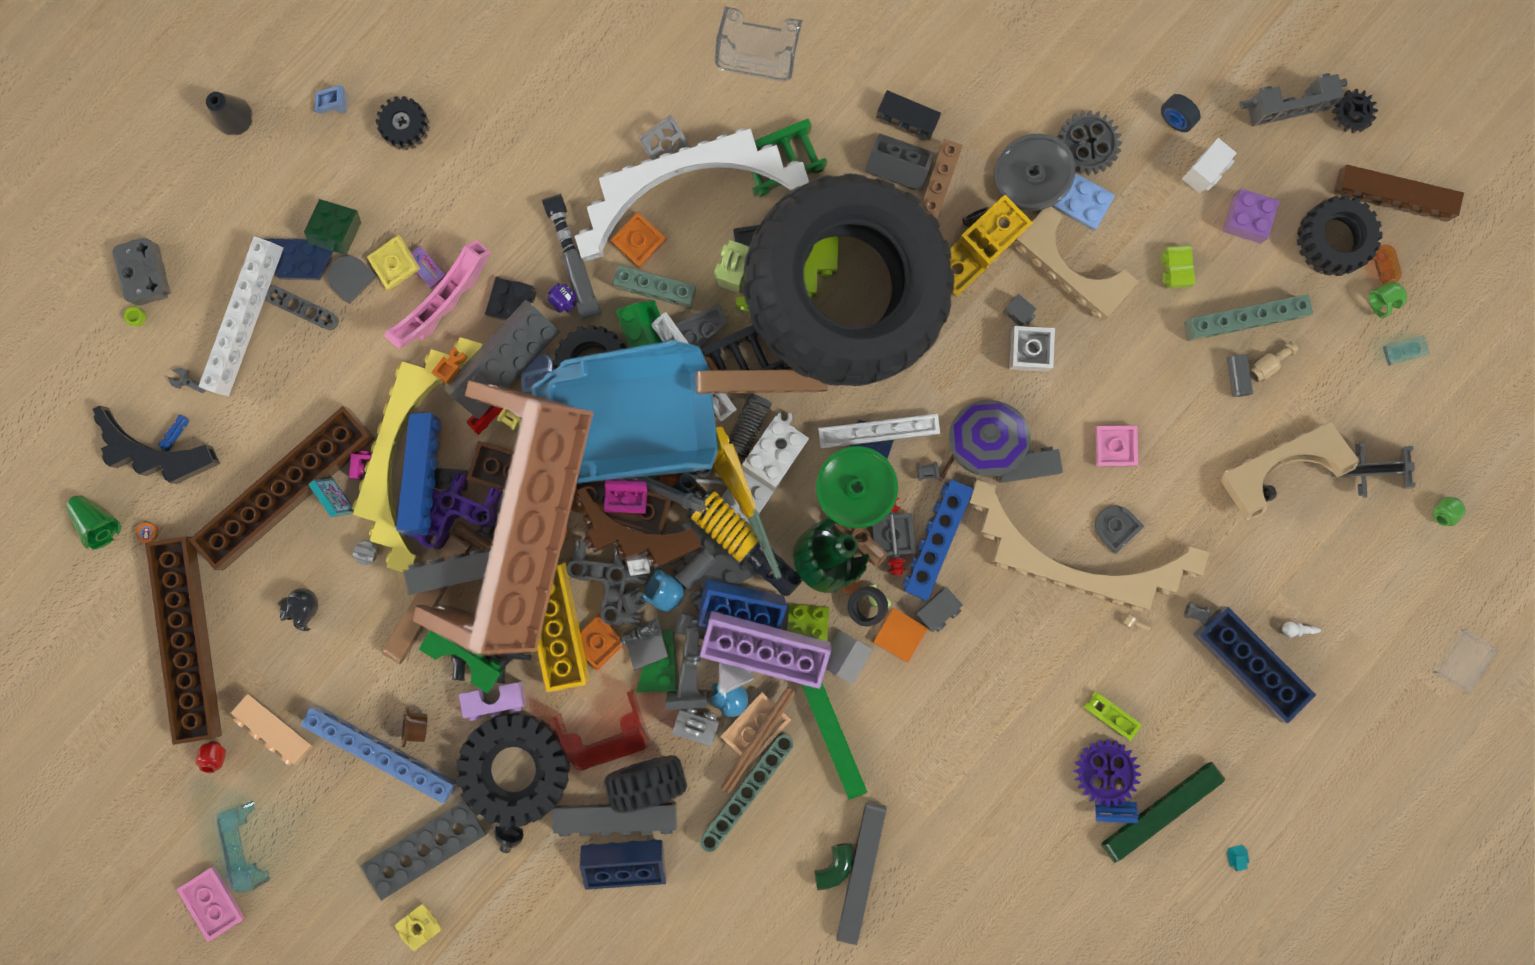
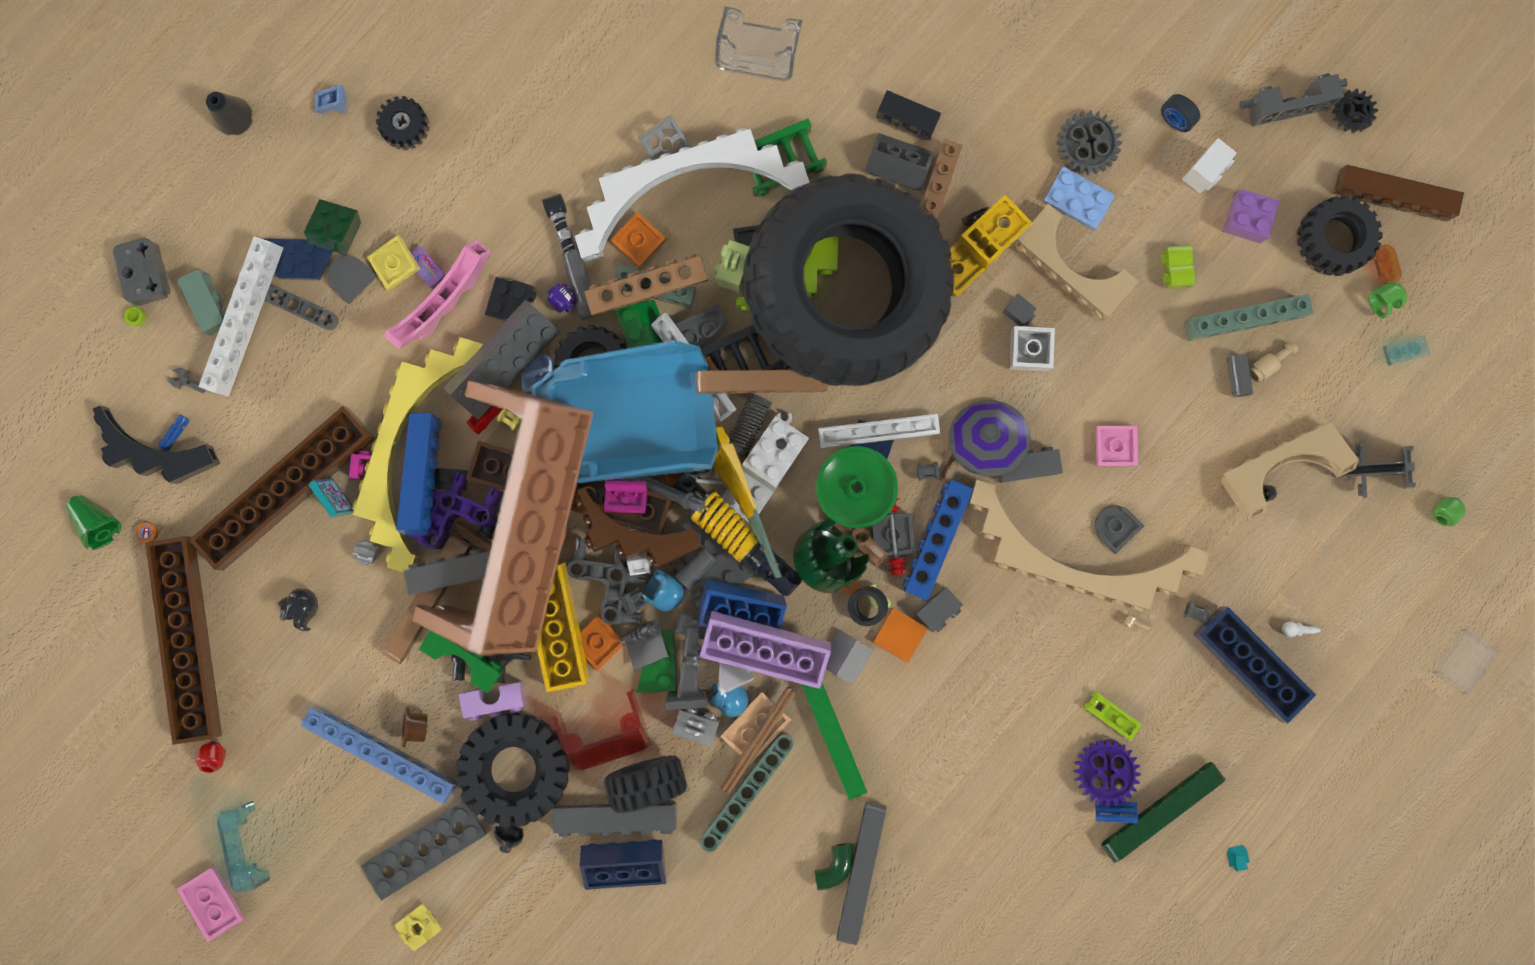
light nougat brick [231,694,313,766] -> none
orange plate [431,347,467,385] -> none
lime hinge [787,604,829,642] -> none
dark grey dish [995,134,1076,211] -> none
none -> sand green brick [177,269,226,336]
none -> medium nougat brick [584,254,709,316]

